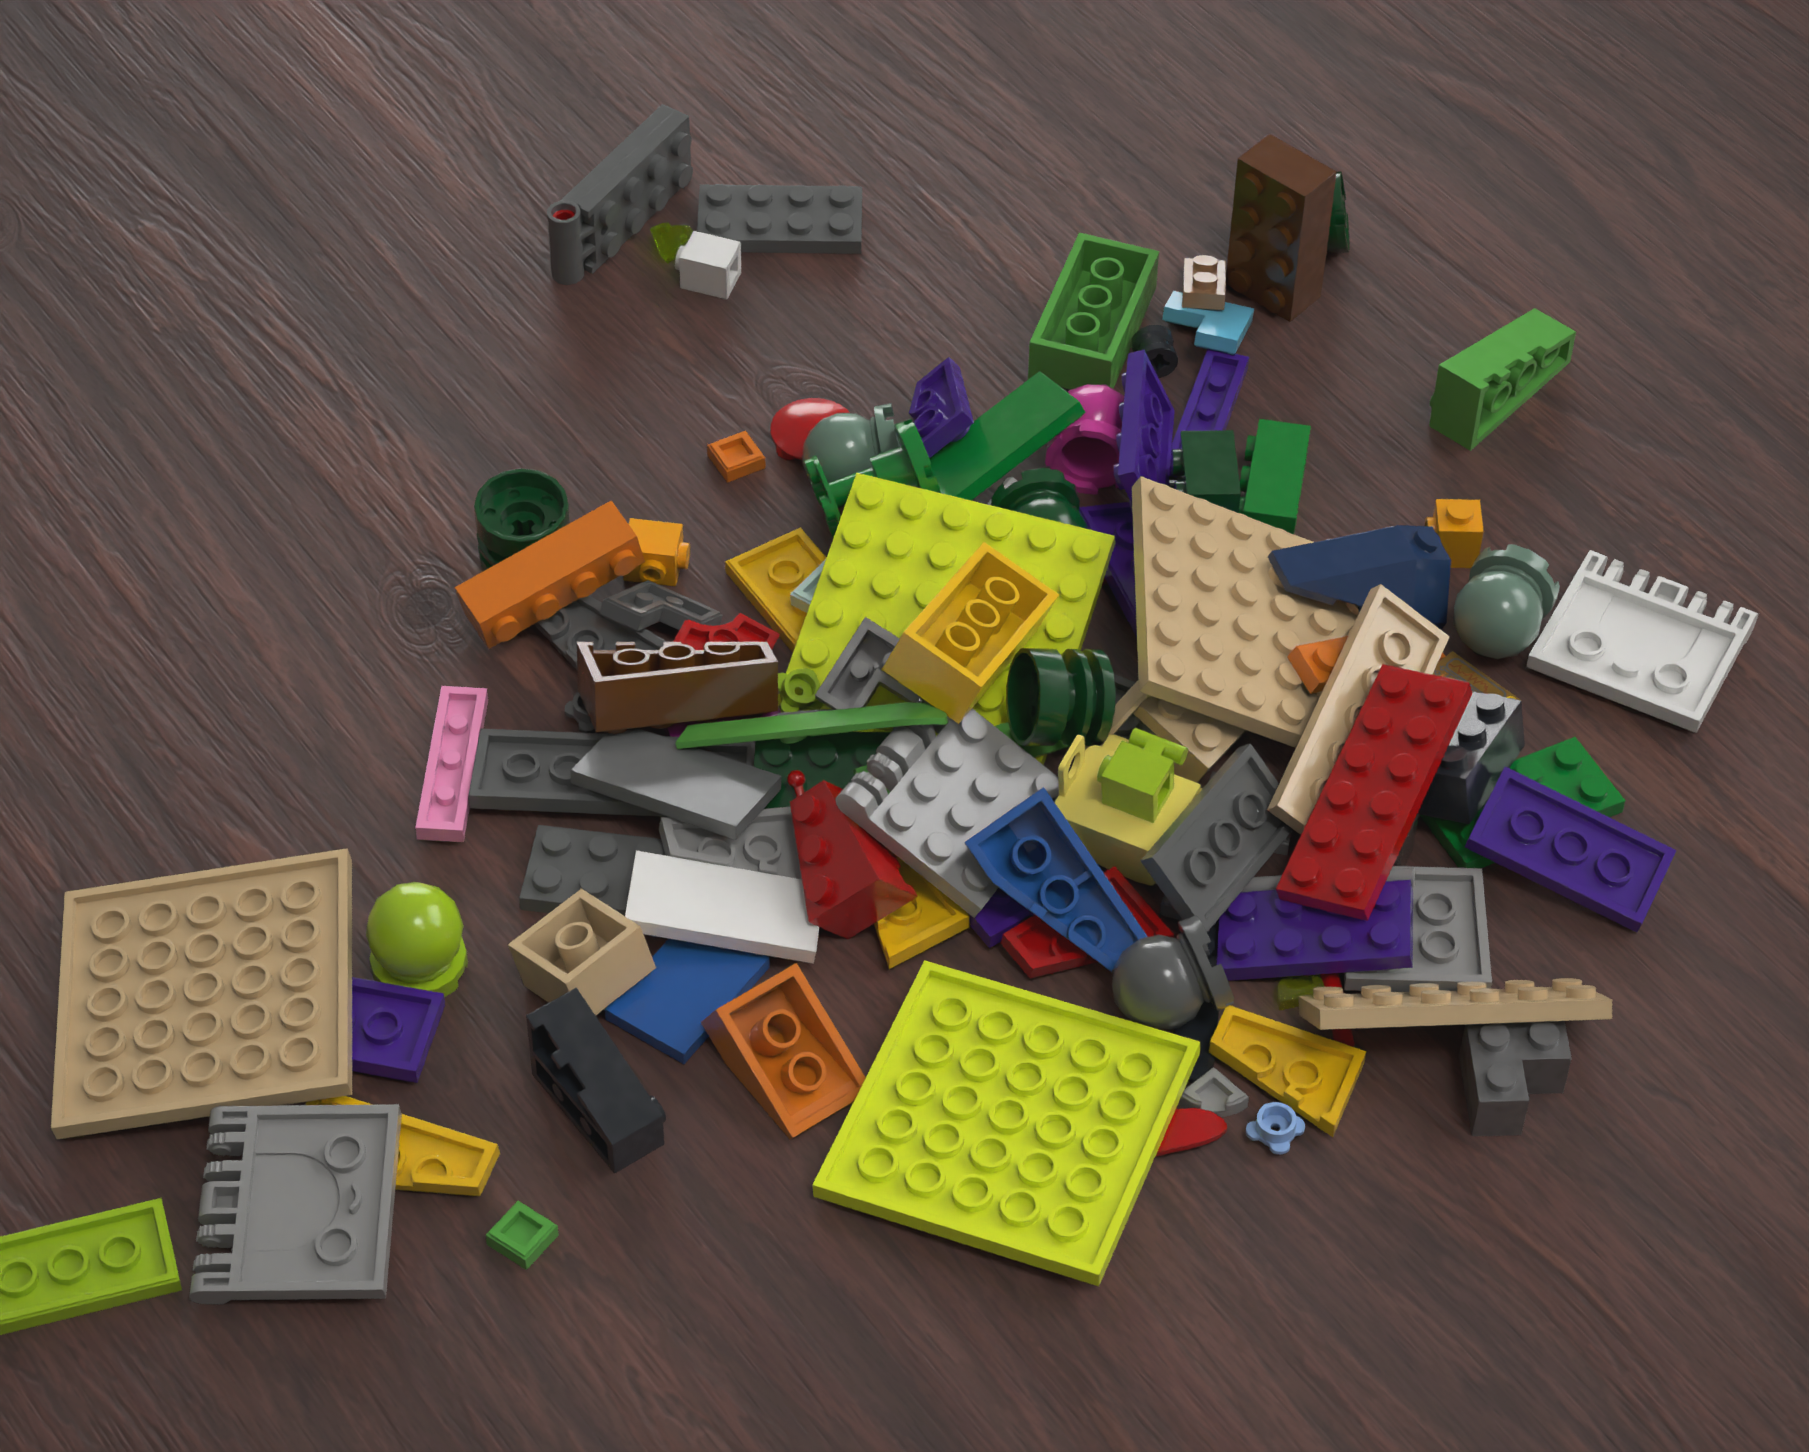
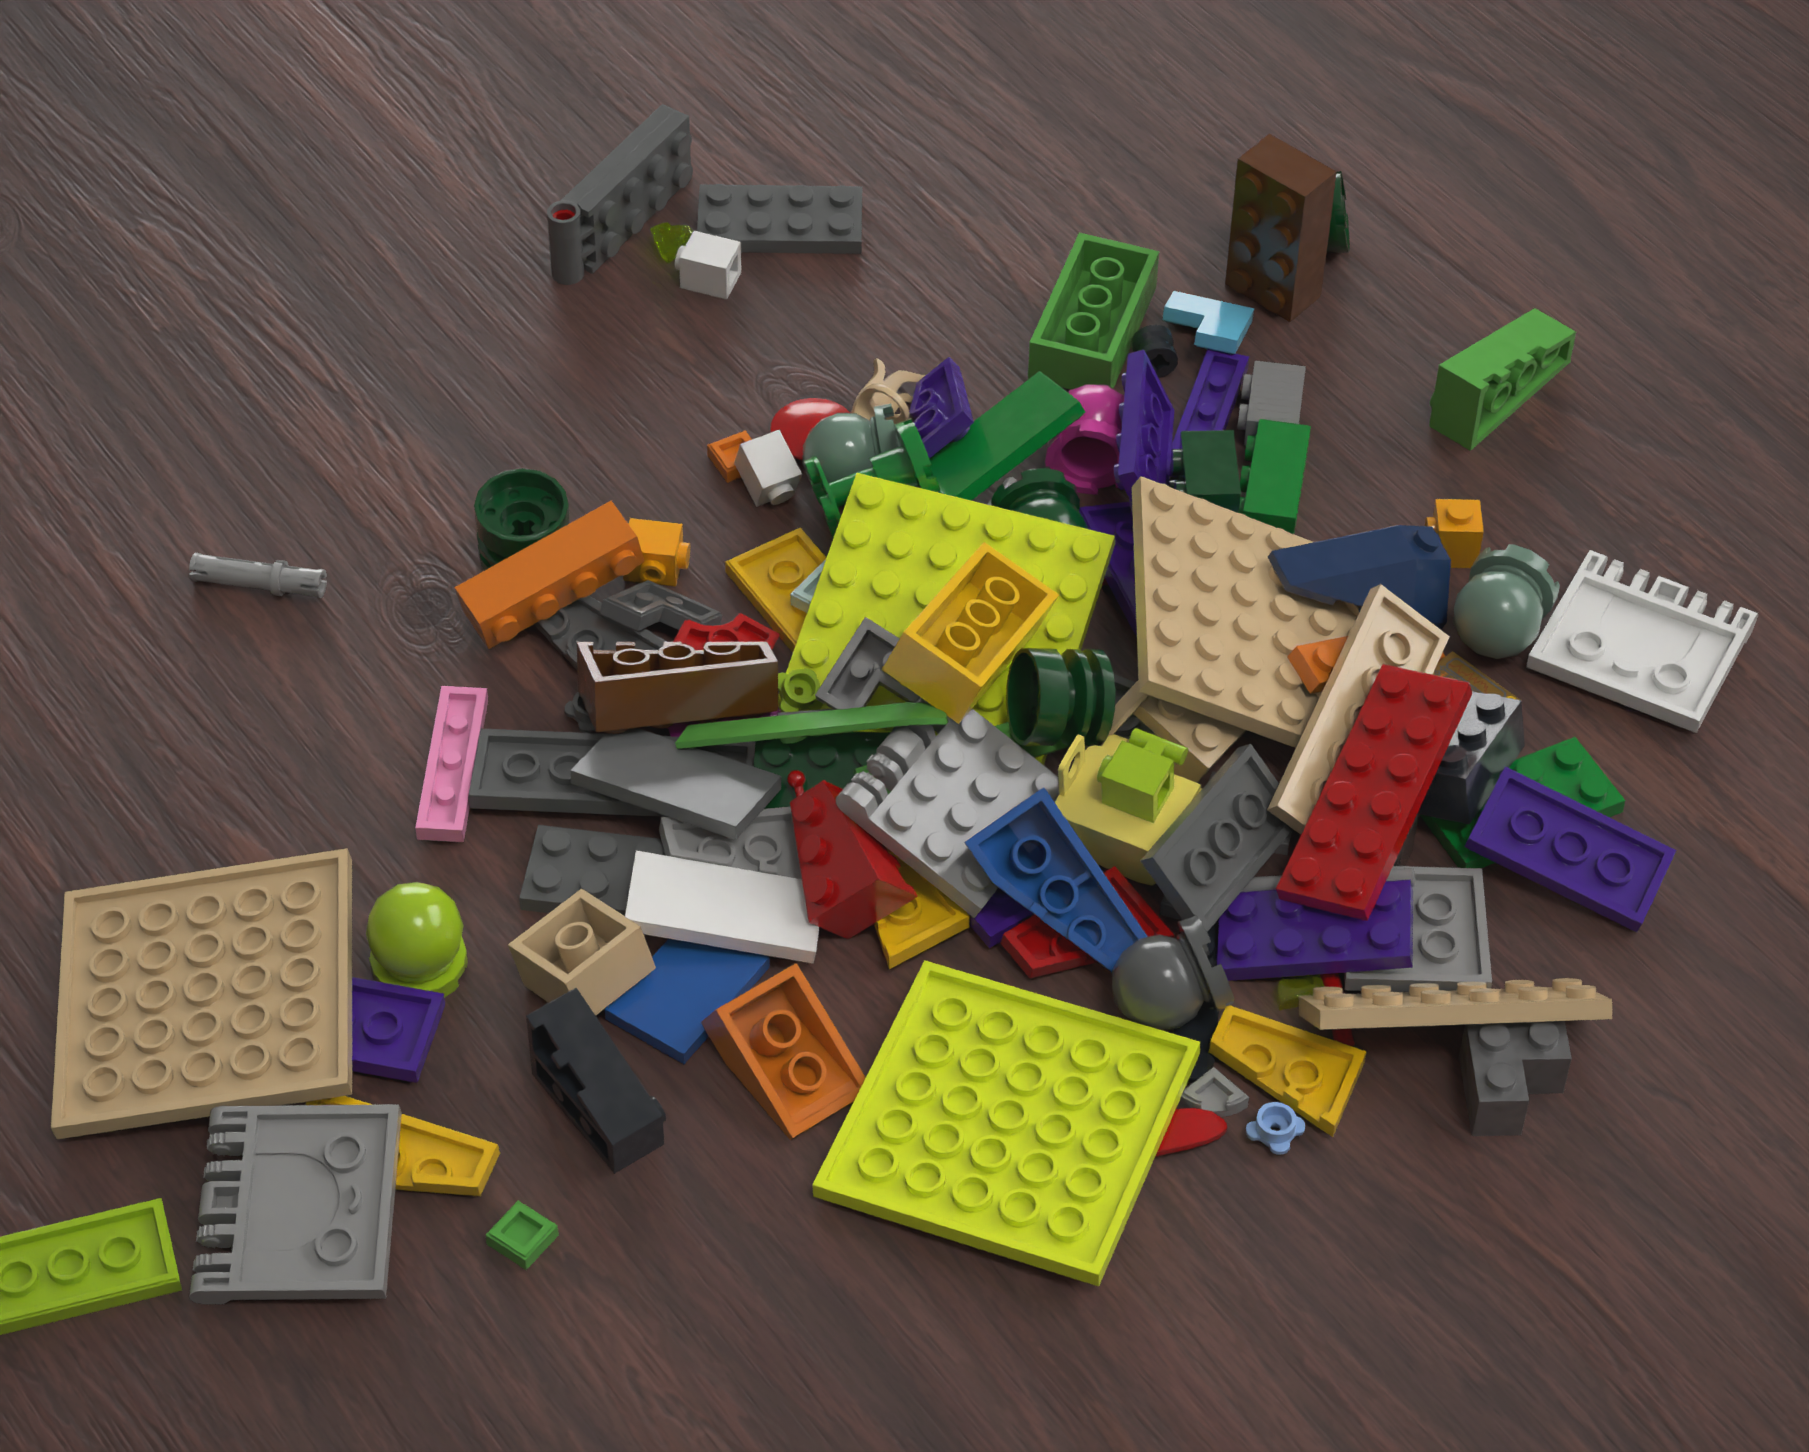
medium nougat plate [1182,255,1226,310] -> none
none -> light grey pin [189,552,327,598]
none -> white brick [734,430,802,507]
none -> tan piece [851,358,926,424]
none -> light grey brick [1237,361,1306,446]

